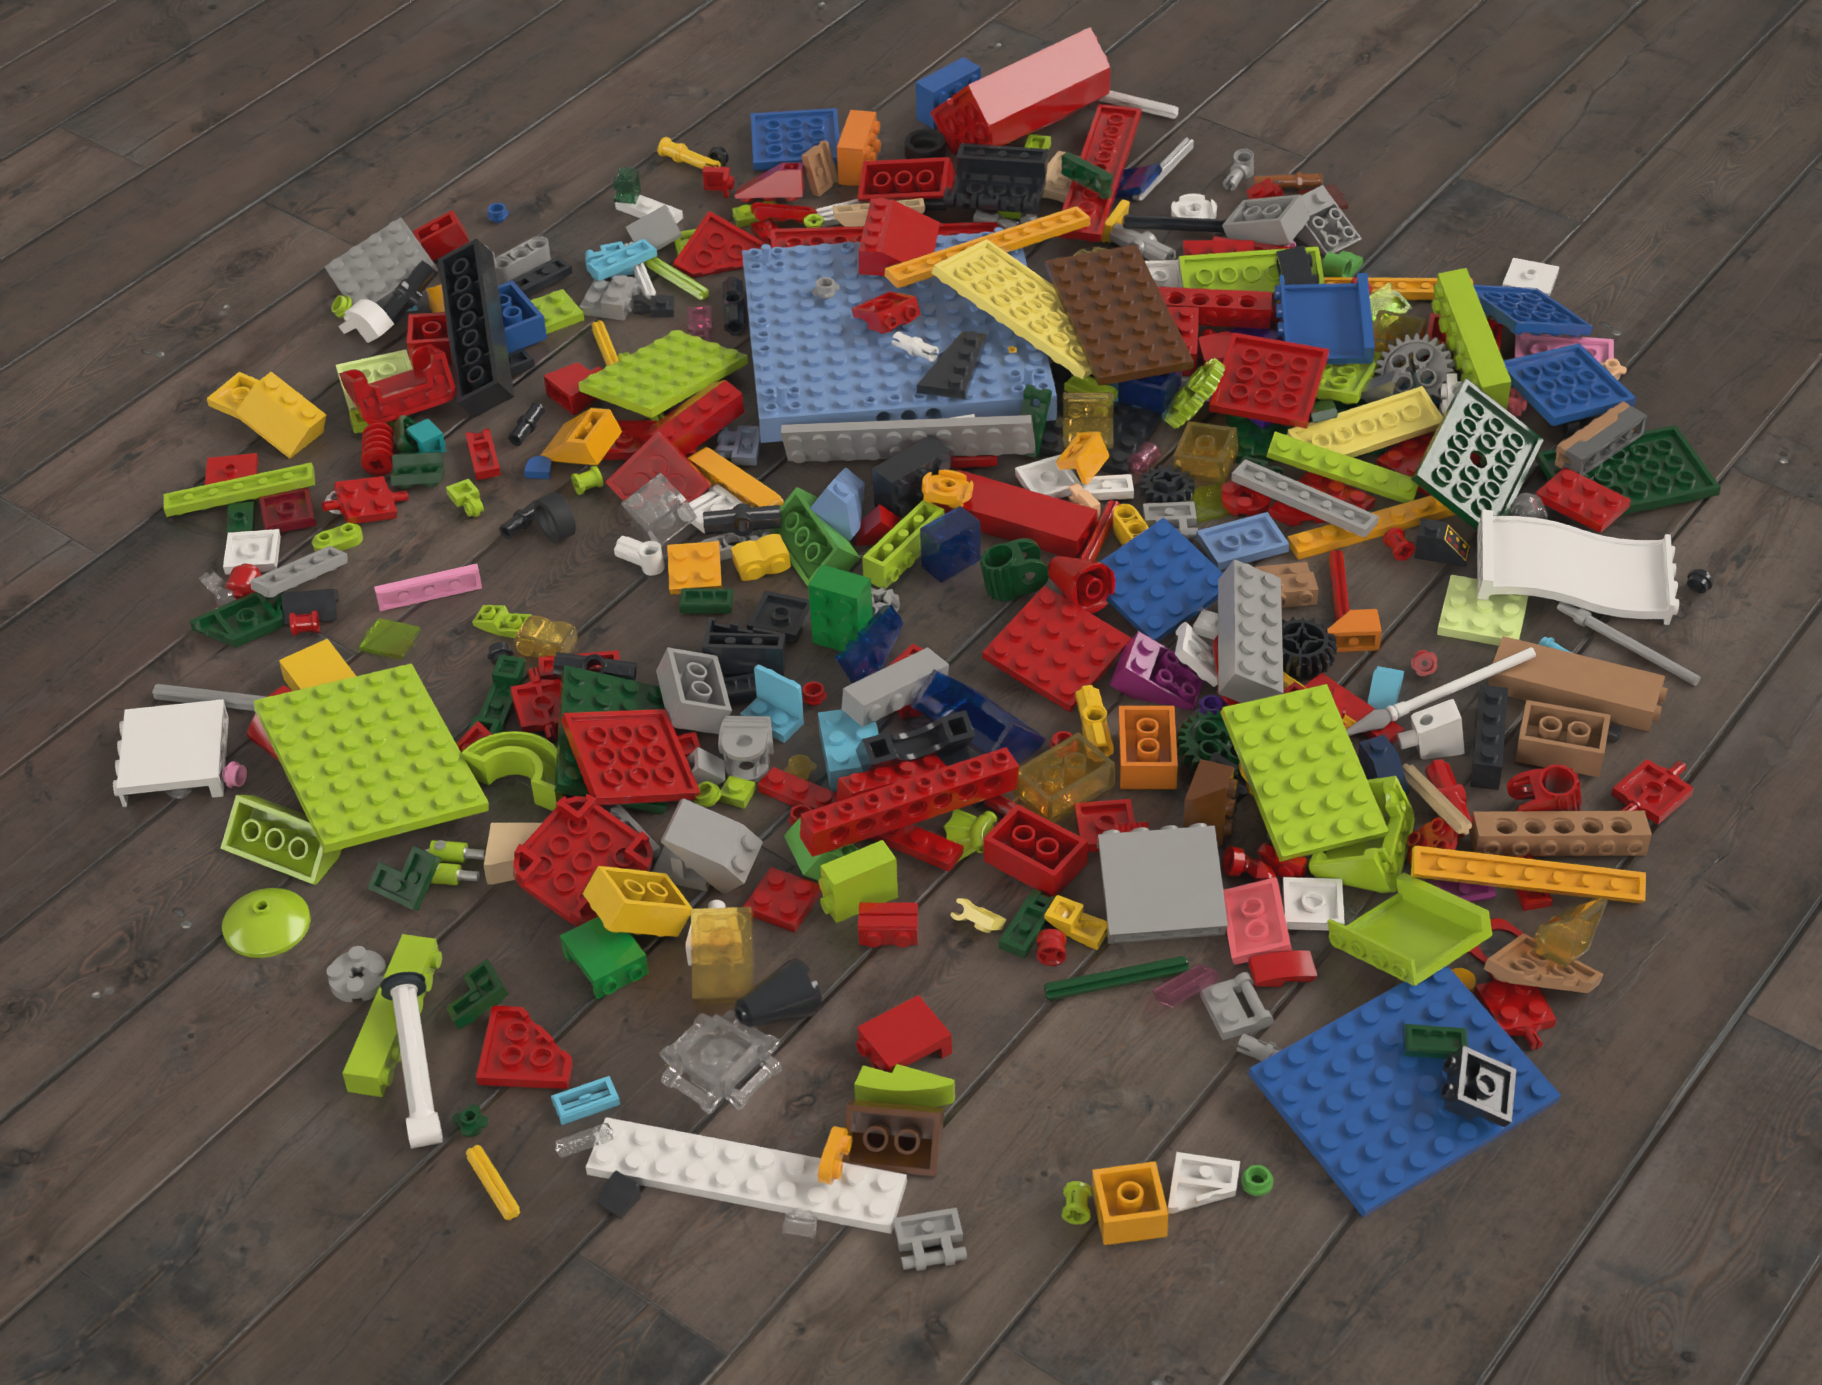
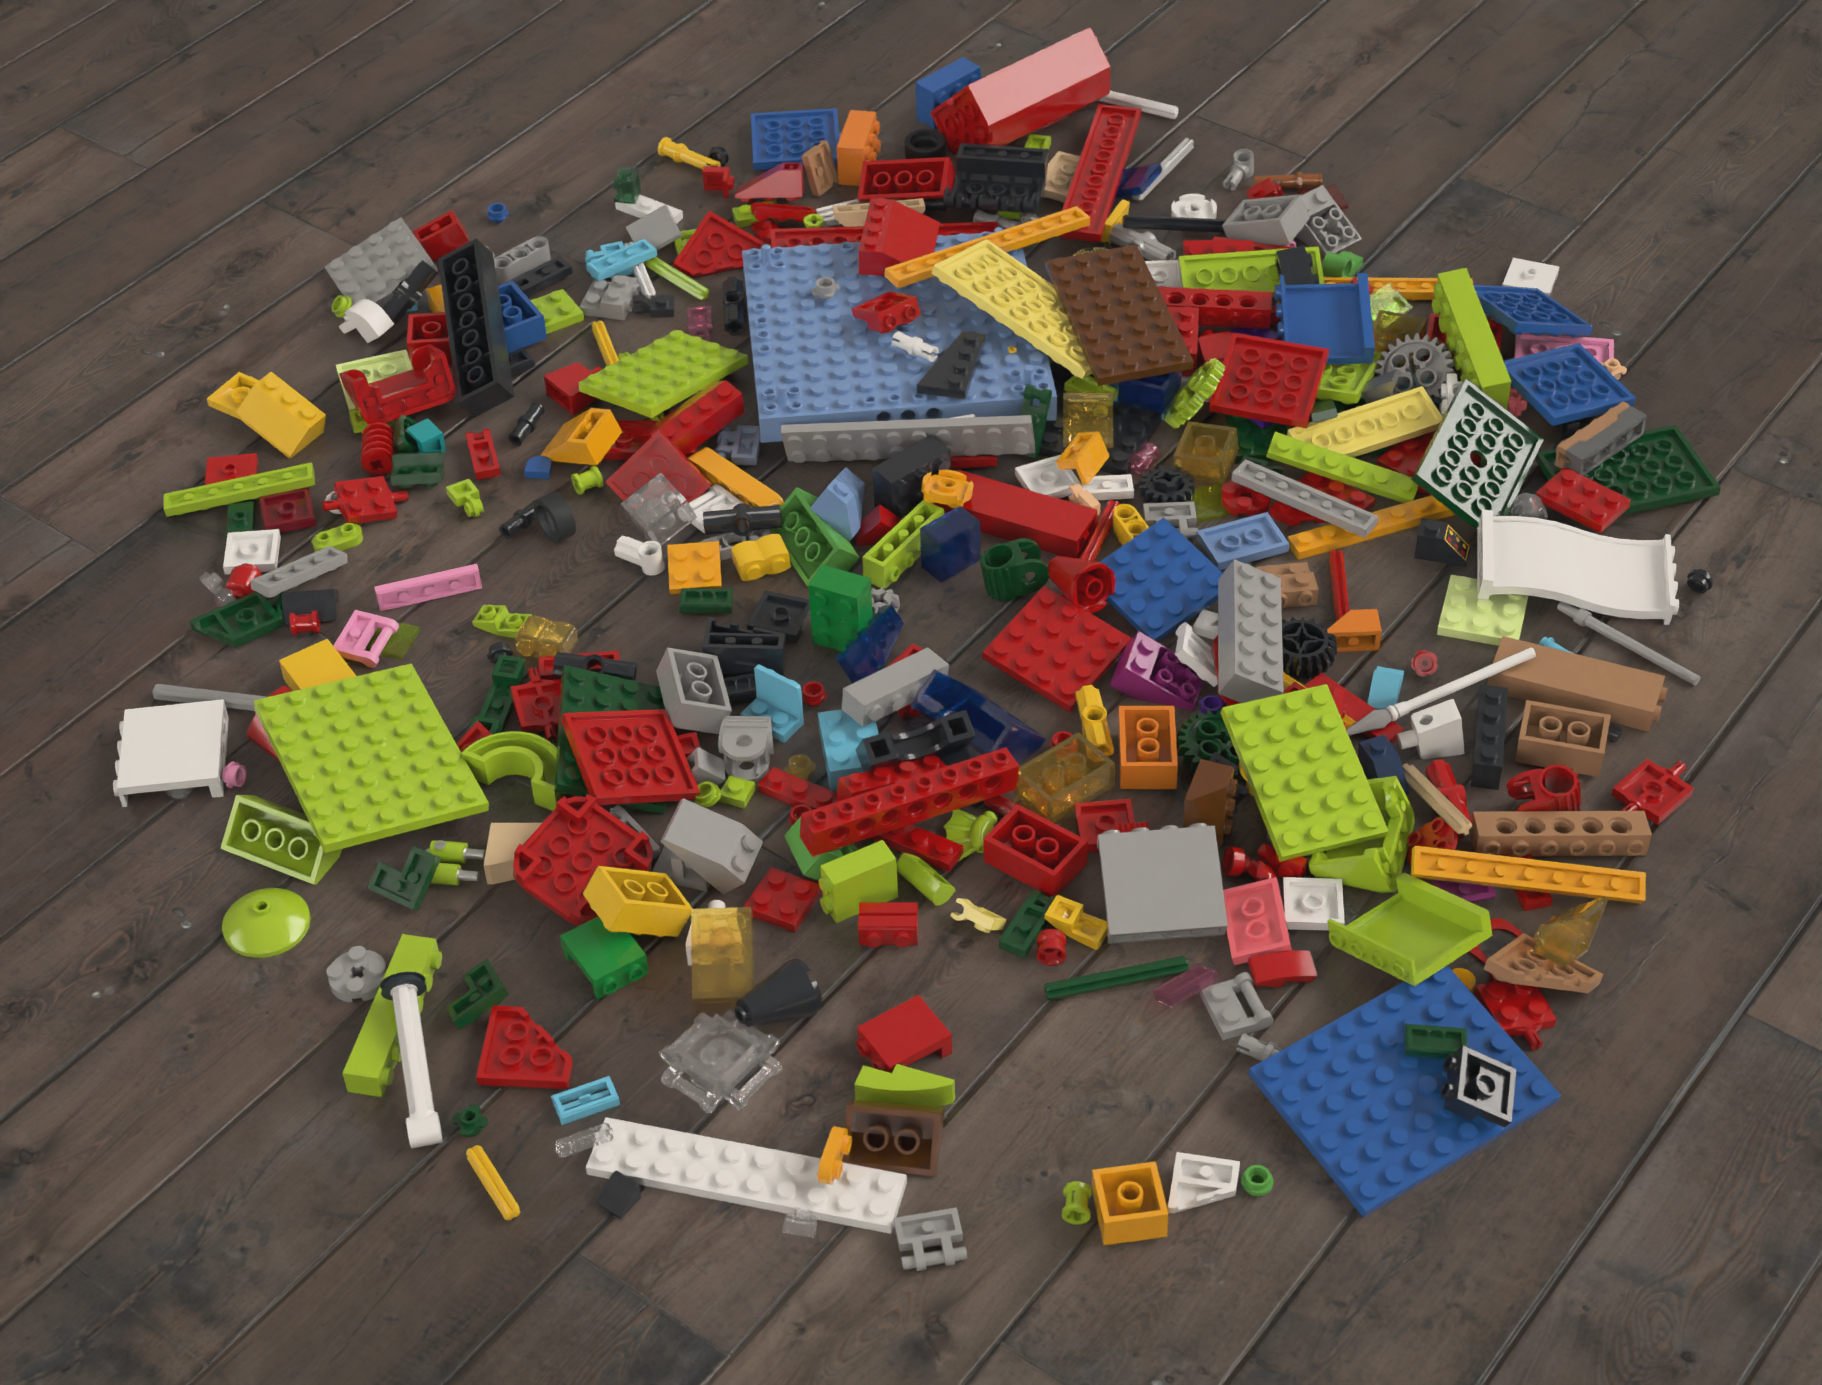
dark green plate [1061,152,1113,199] -> none
red bush [1382,527,1415,561] -> none
none -> bright pink plate [334,610,399,668]
none -> lime brick [897,853,956,906]

